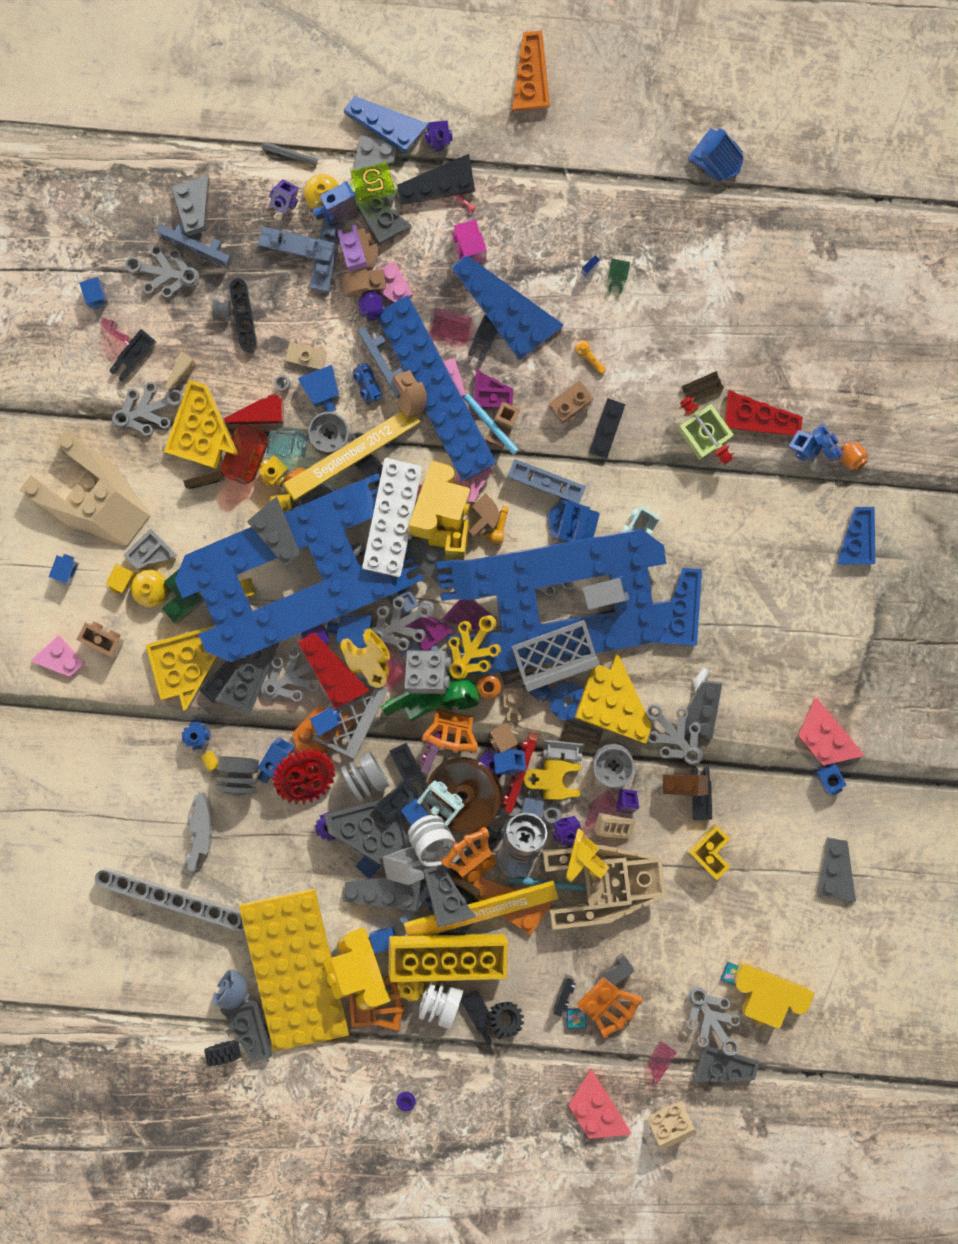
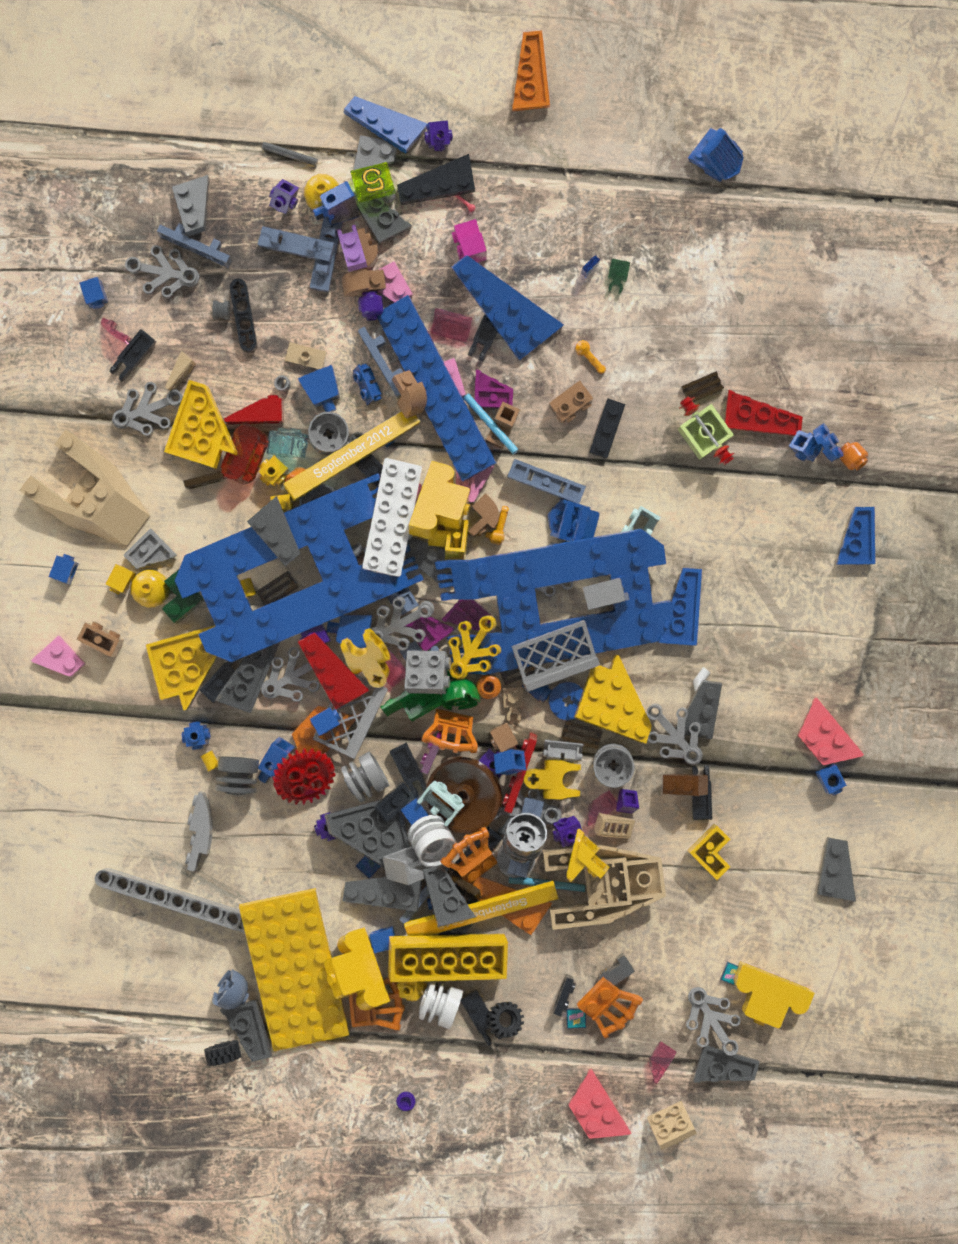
none -> dark brown tile [256,571,298,605]

